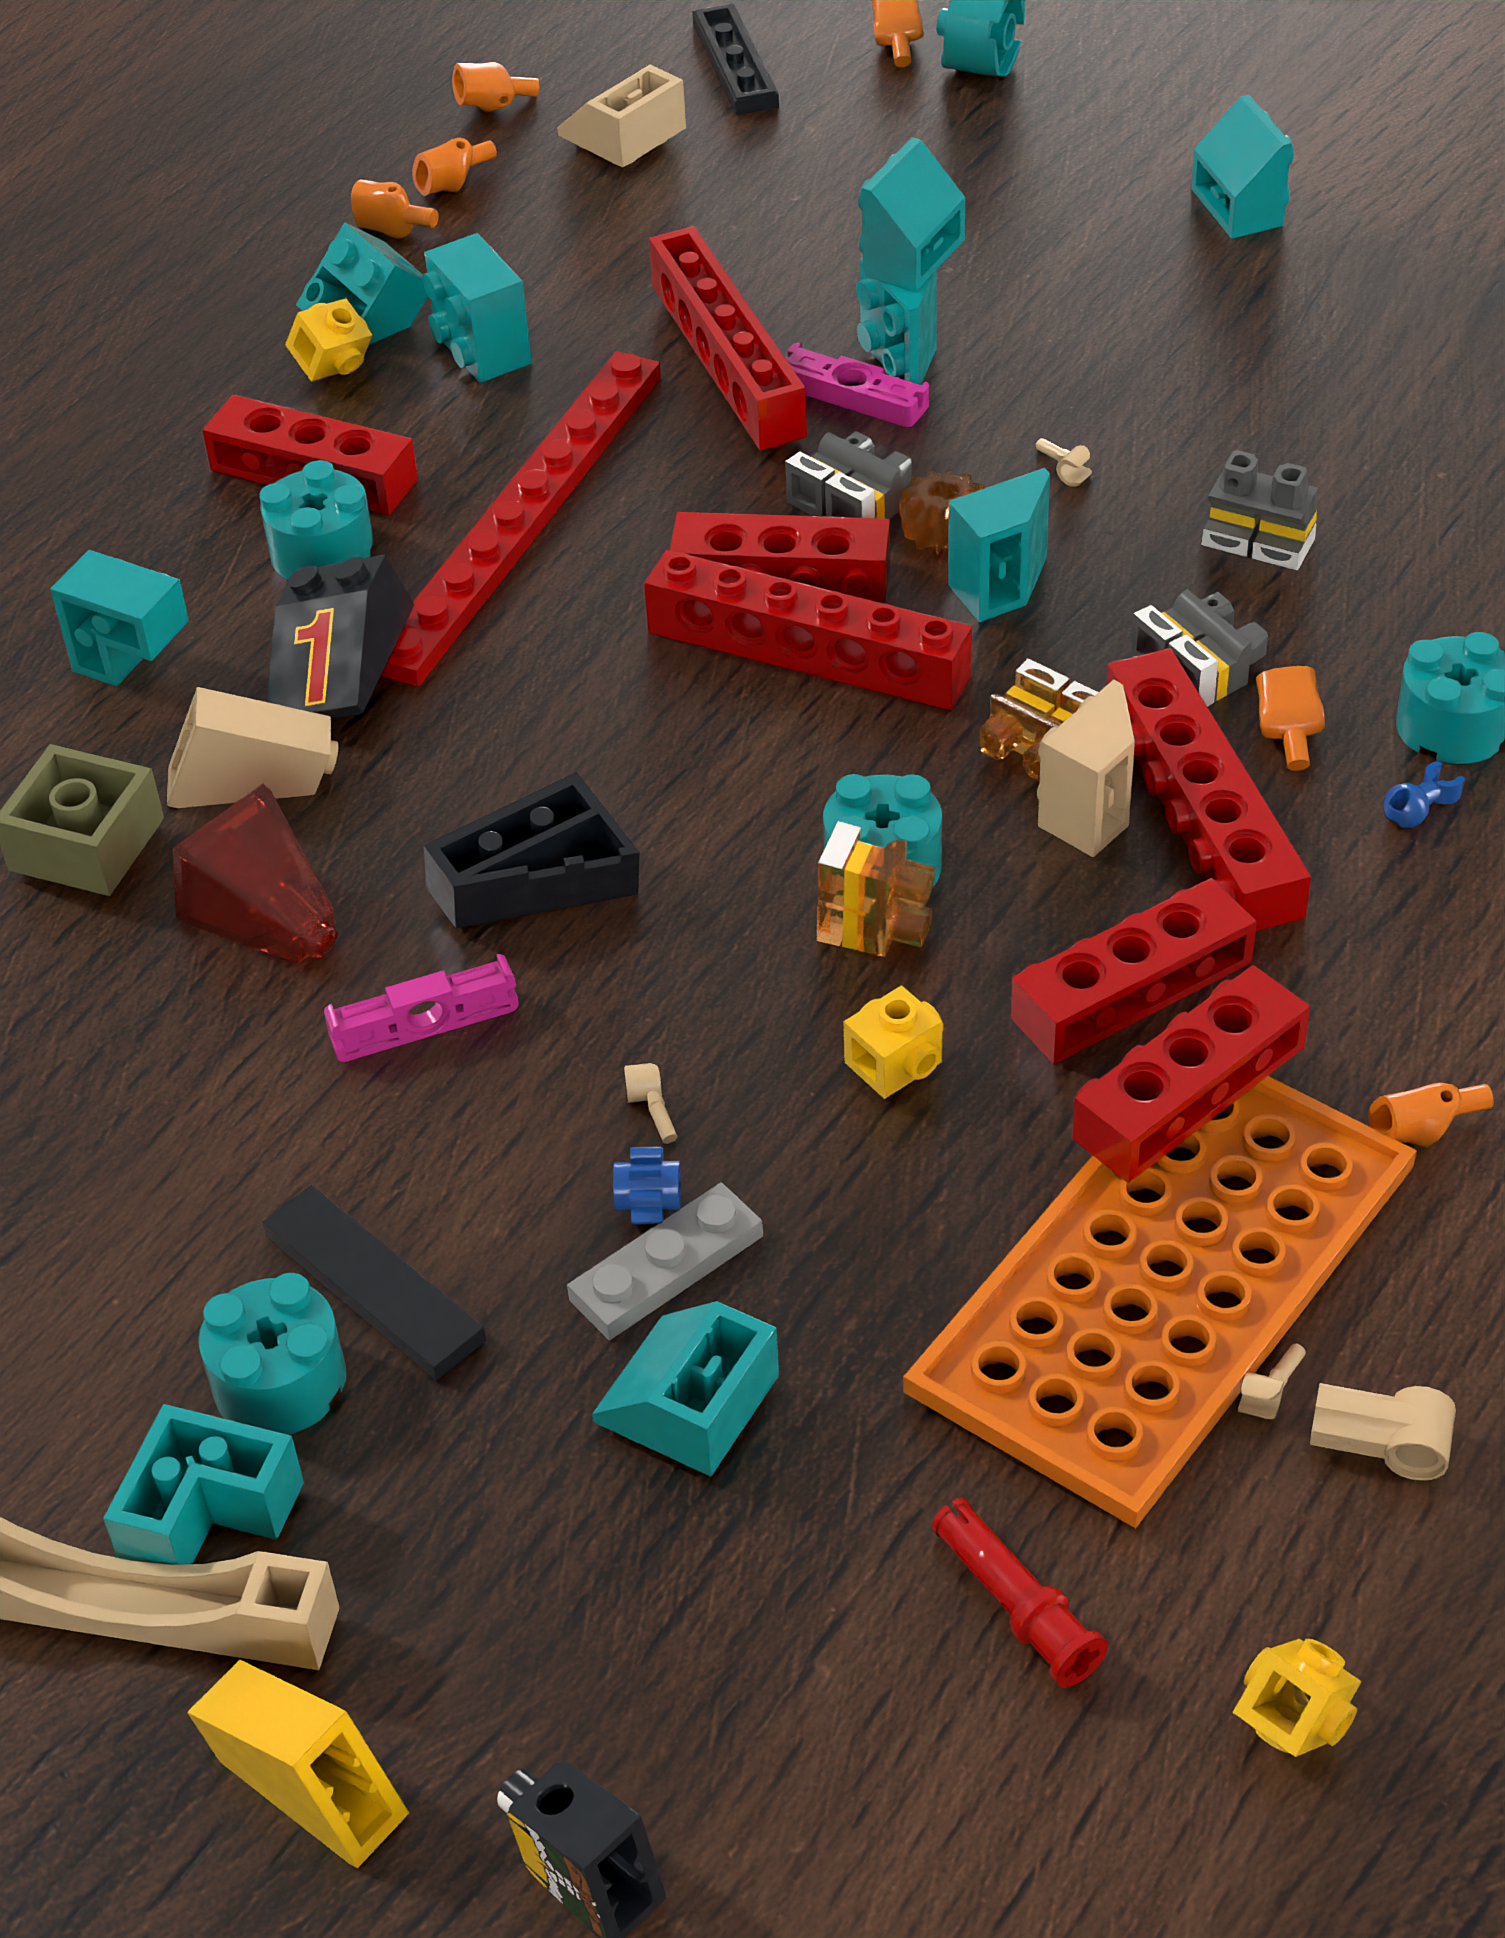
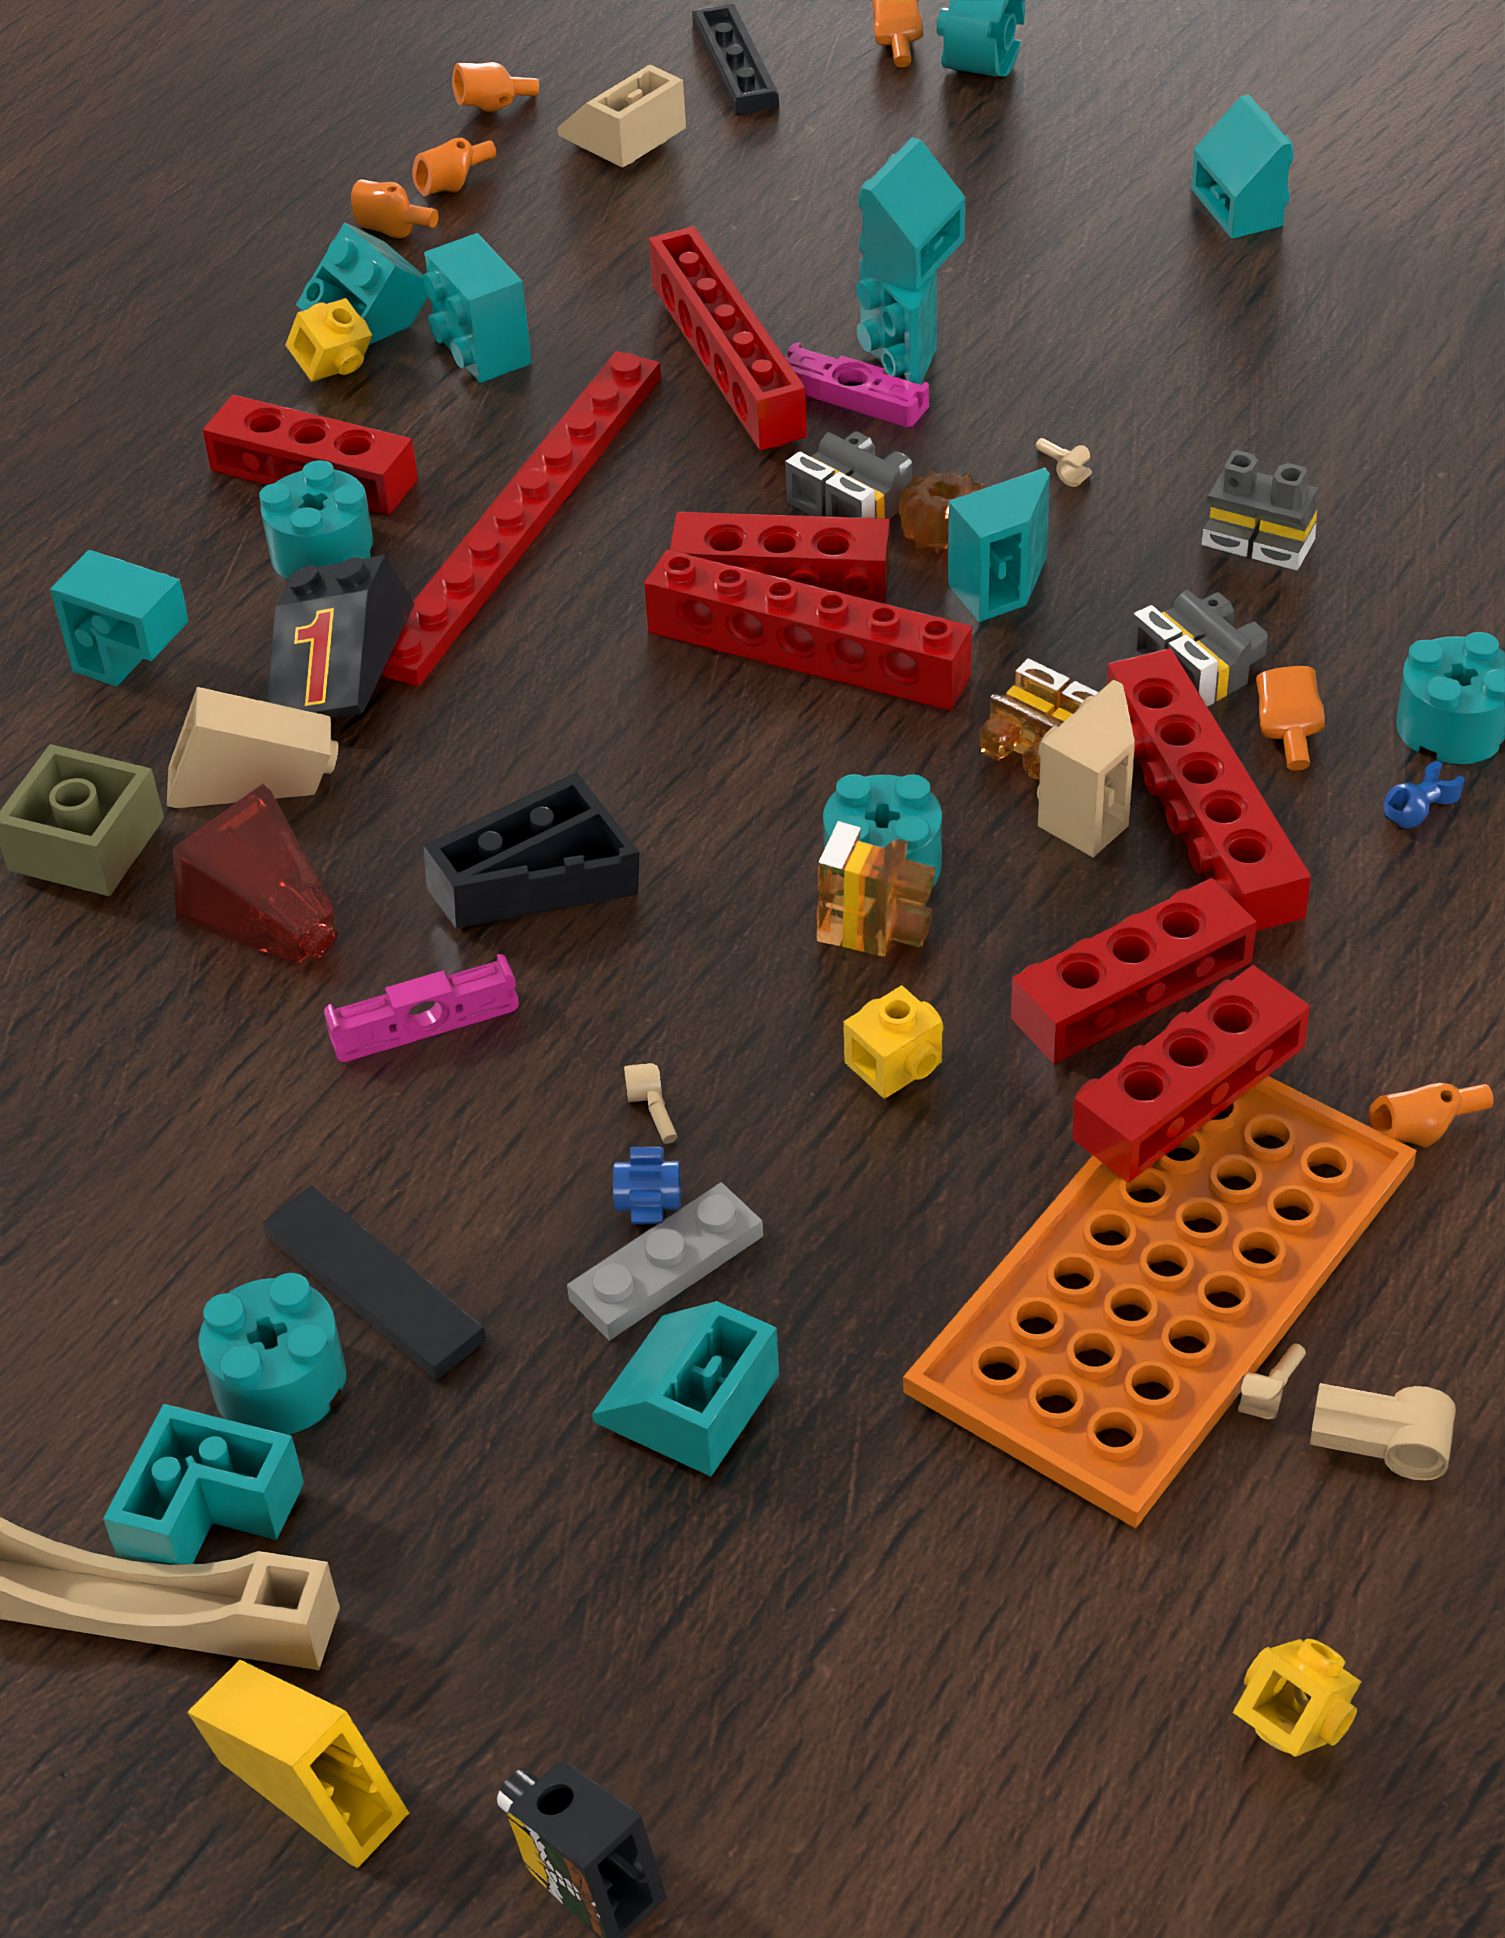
red pin [931,1498,1108,1688] -> none

